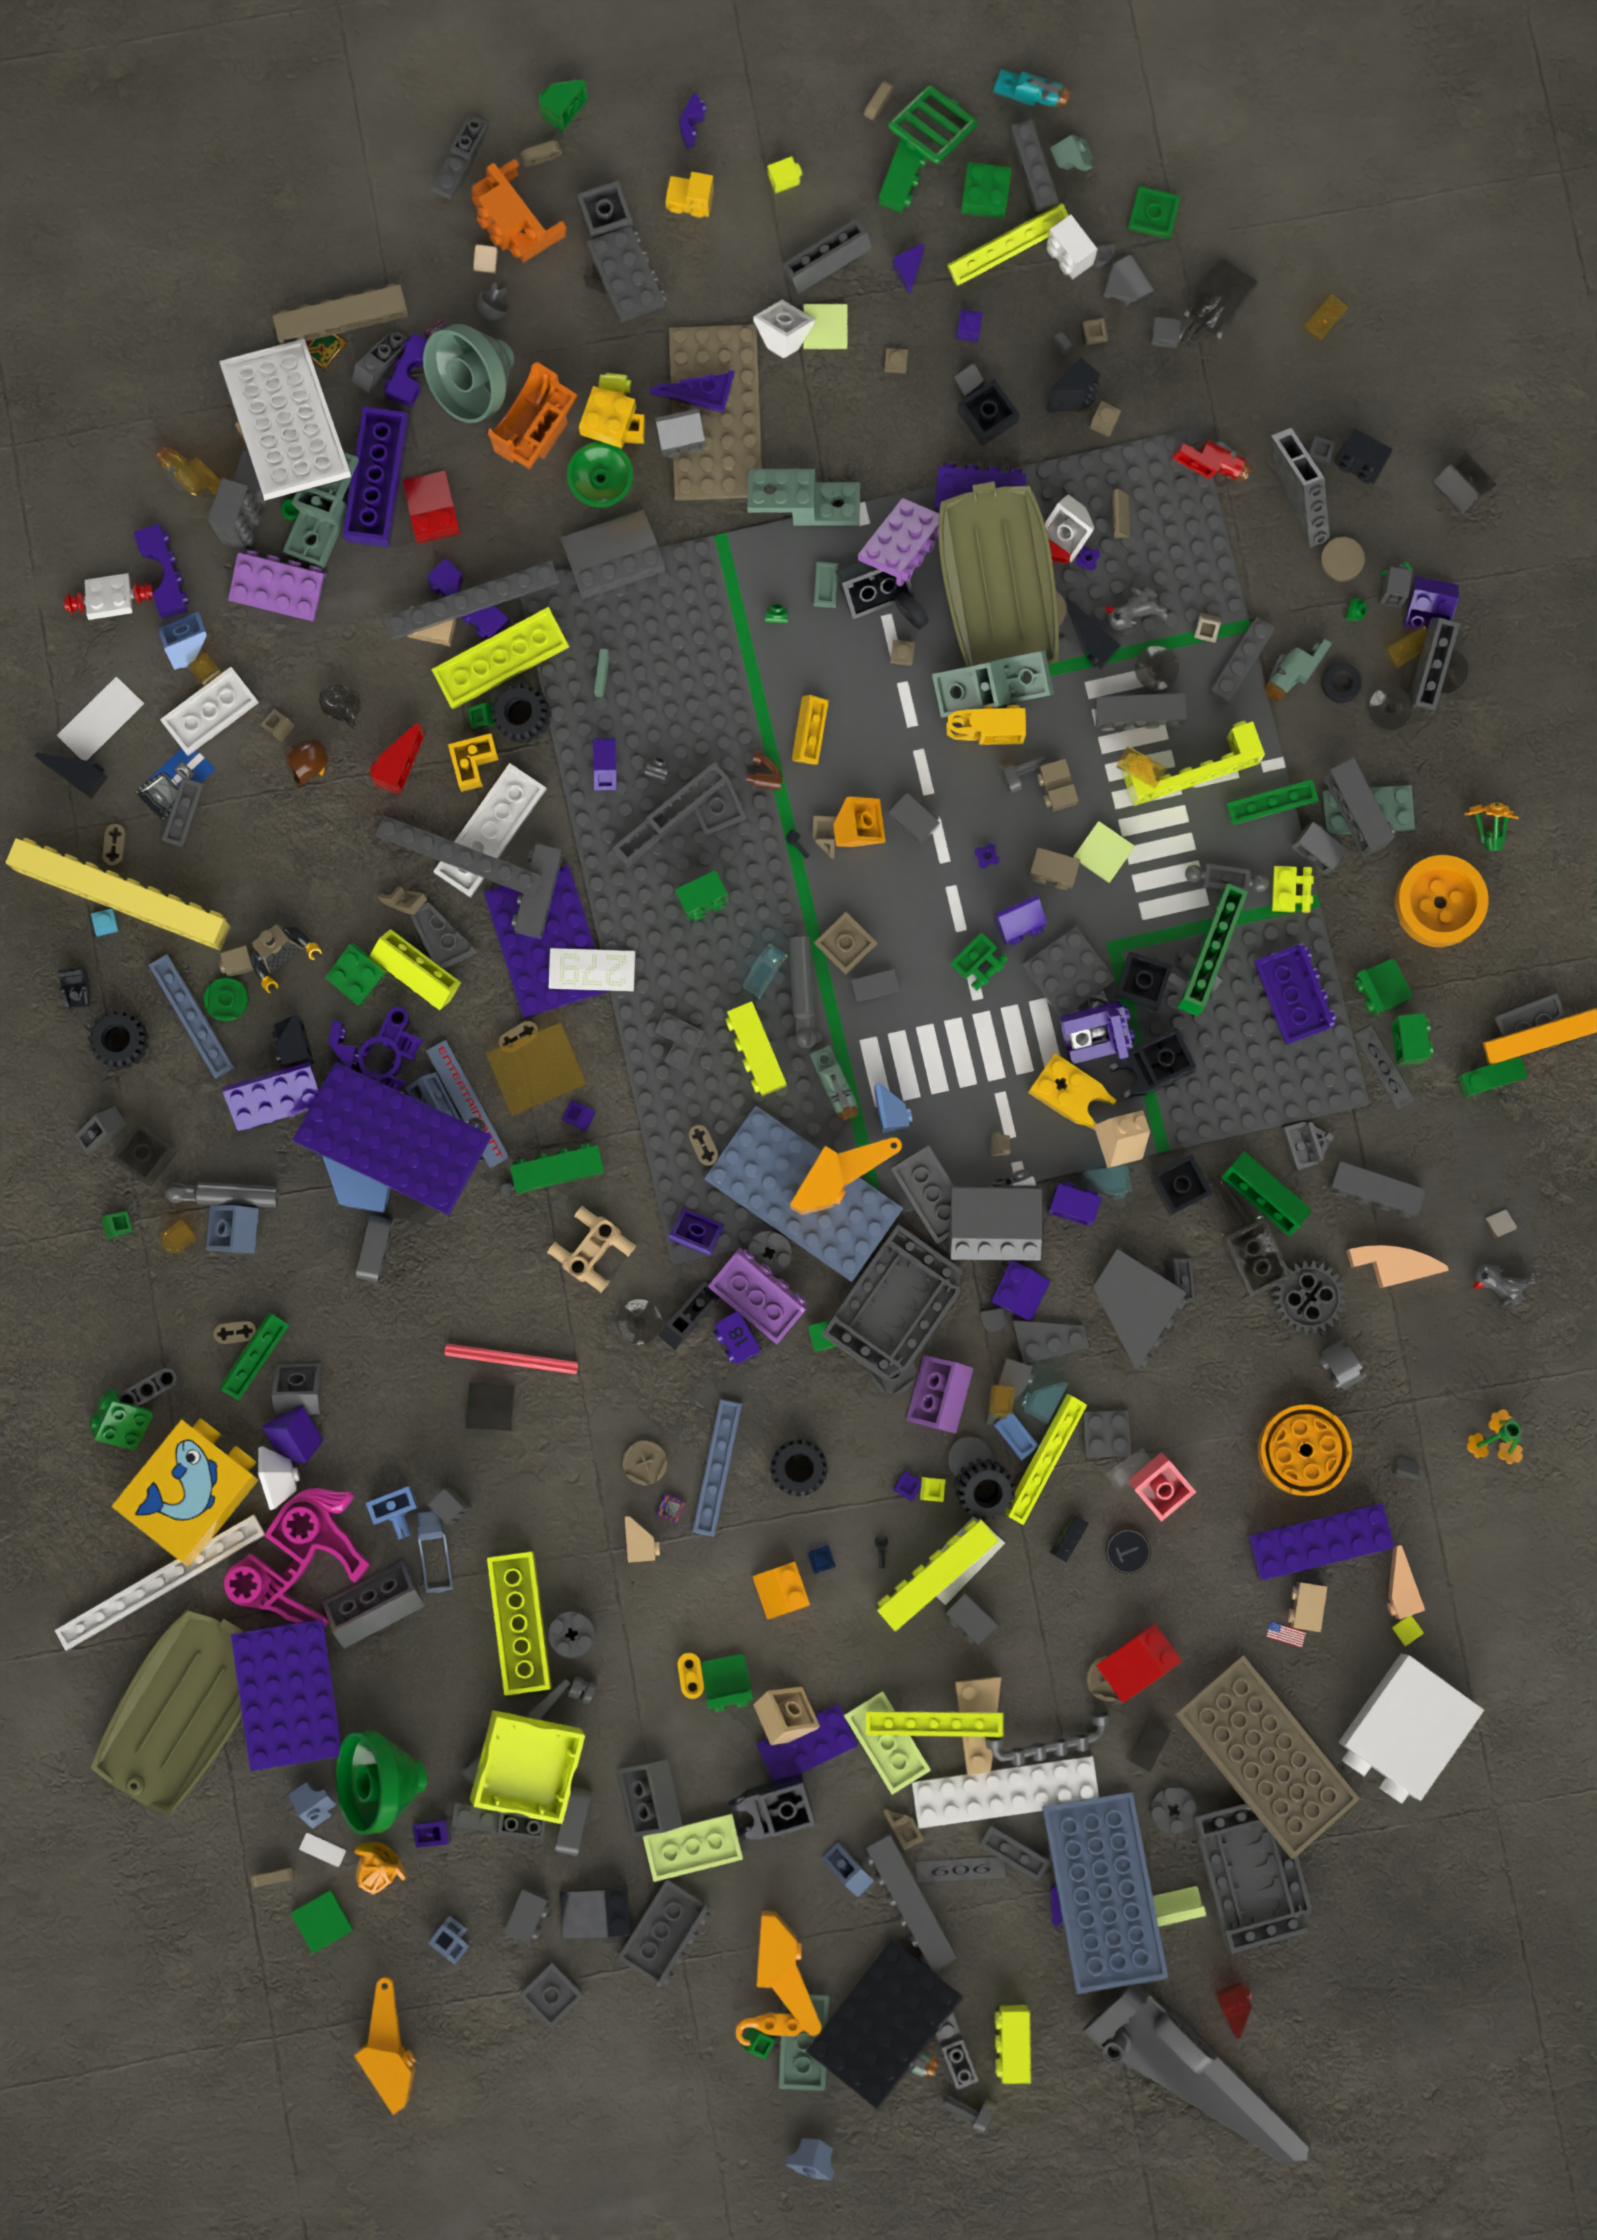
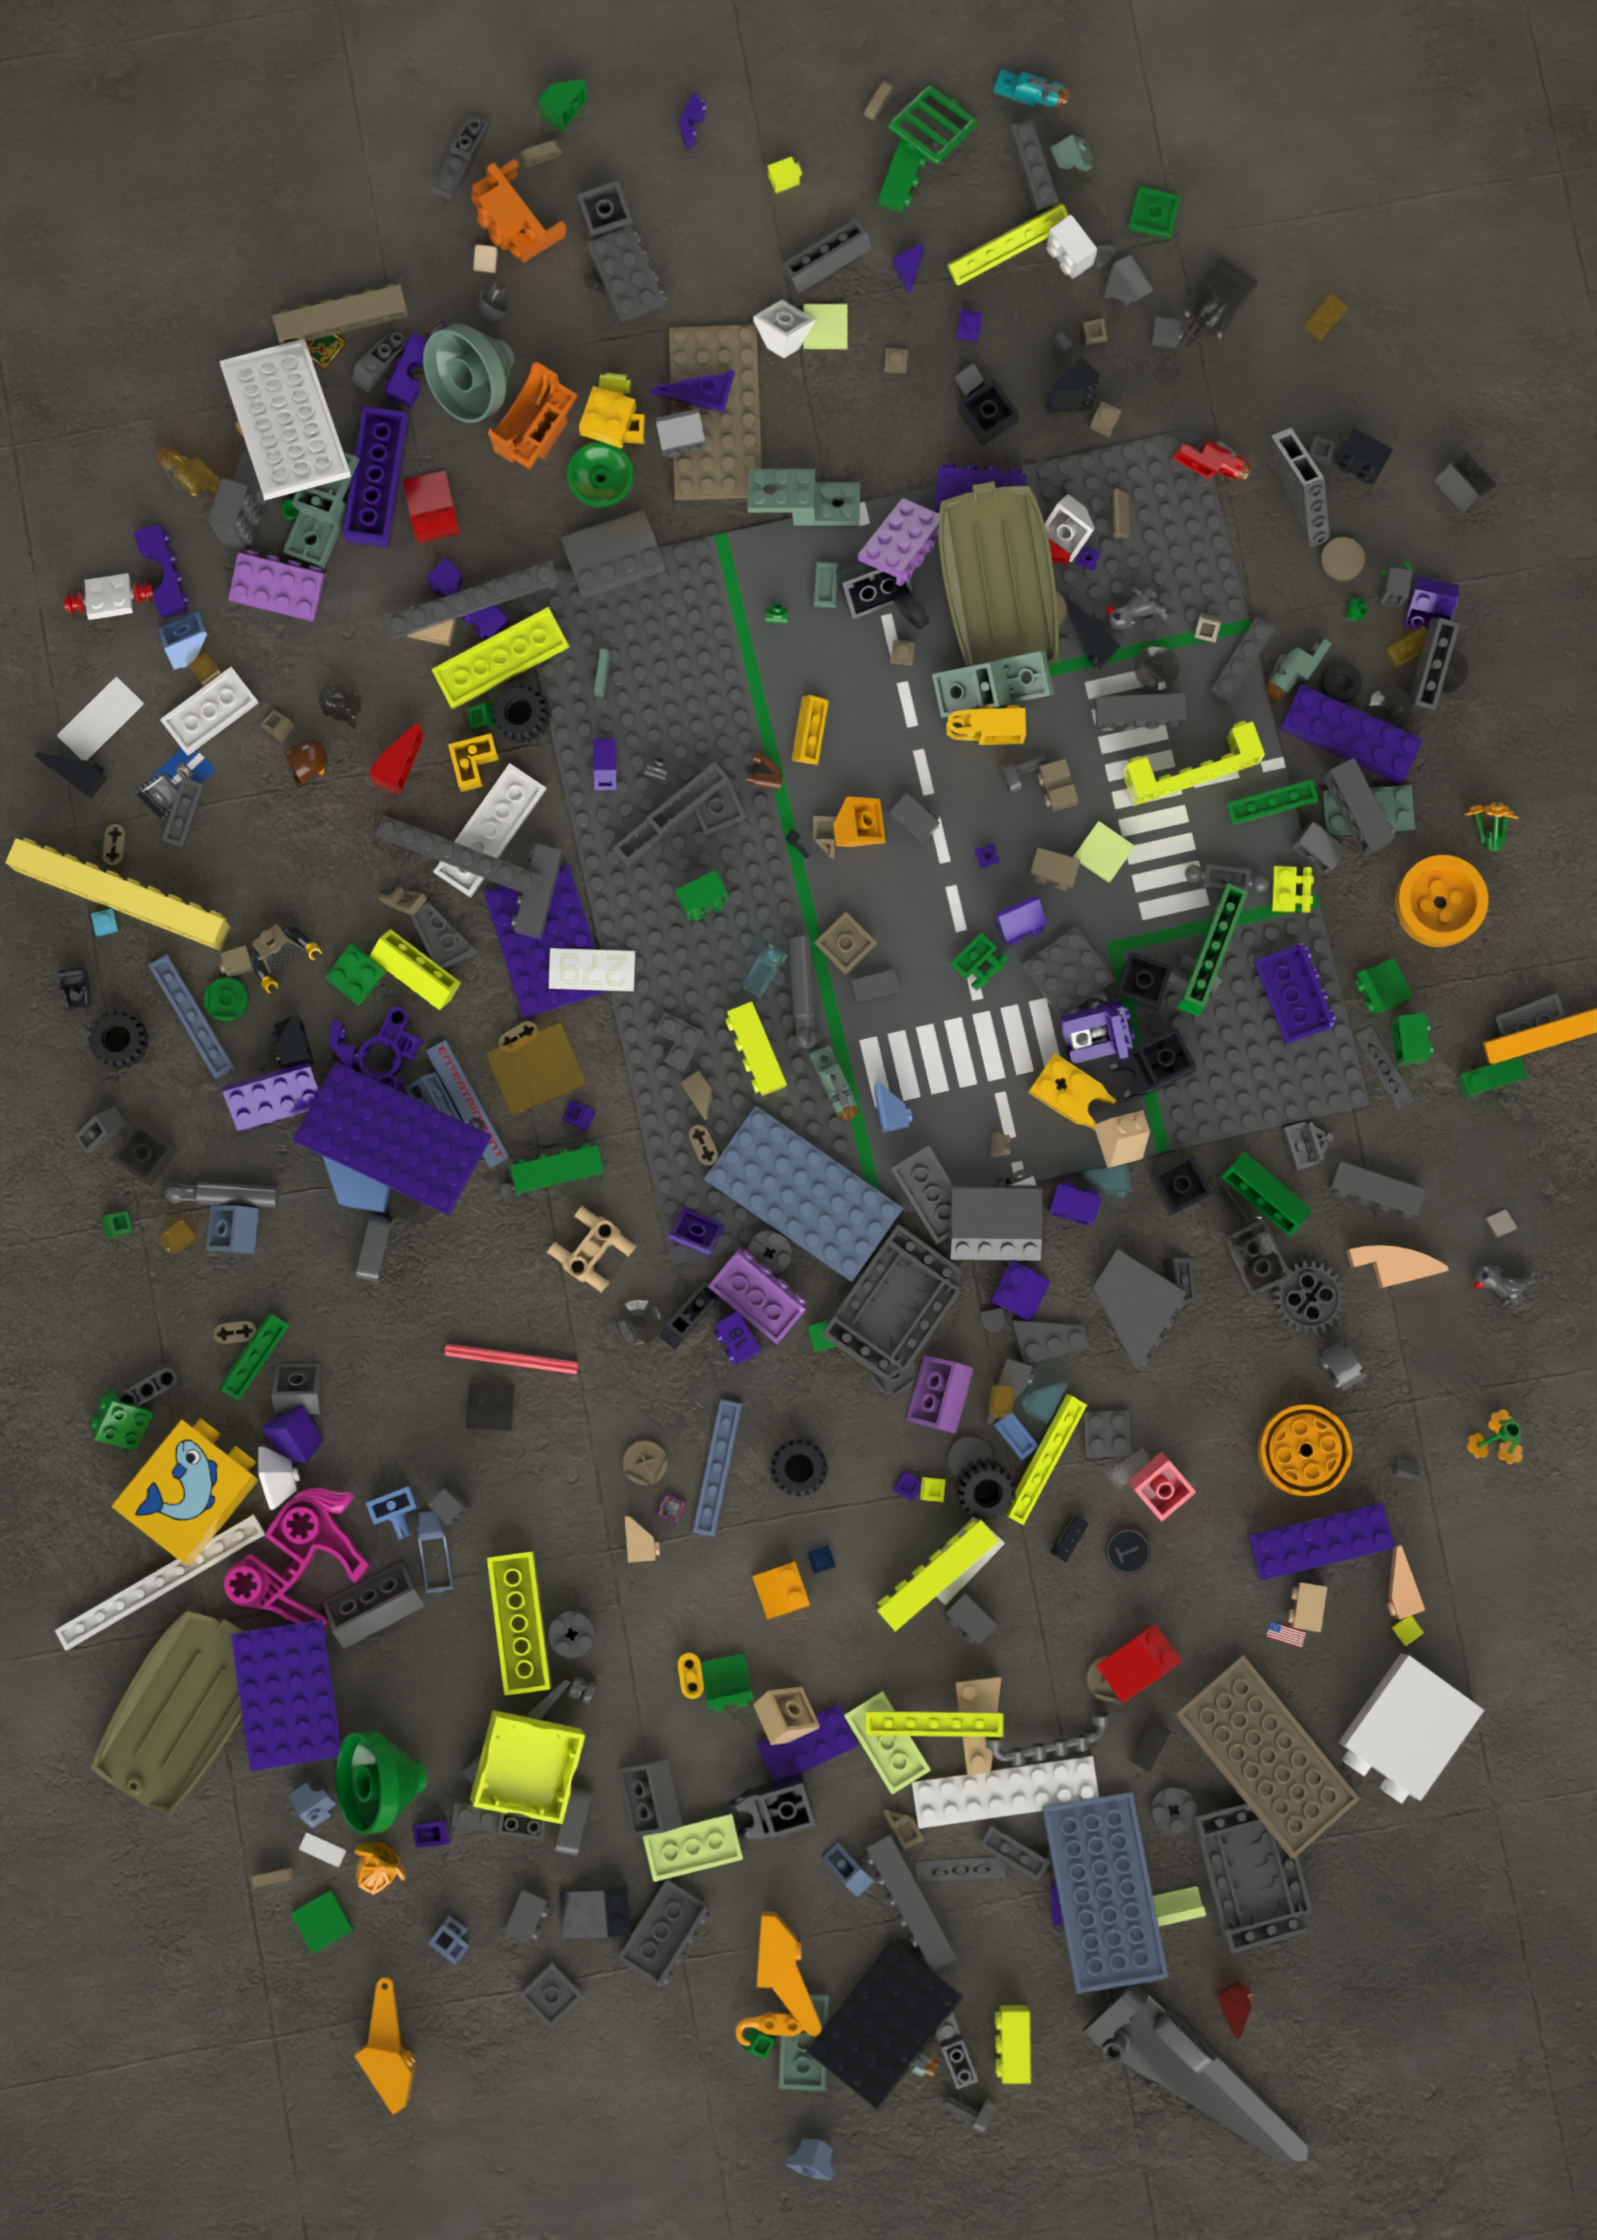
yellow brick [666,172,714,218] -> none
light orange slope [790,1137,902,1215] -> none
black hand [875,1536,888,1569] -> none
green brick [961,162,1011,219] -> none
clear yellow plate [1116,746,1167,788] -> none
none -> dark tan slope [680,1071,713,1120]
none -> dark purple brick [1279,684,1423,785]

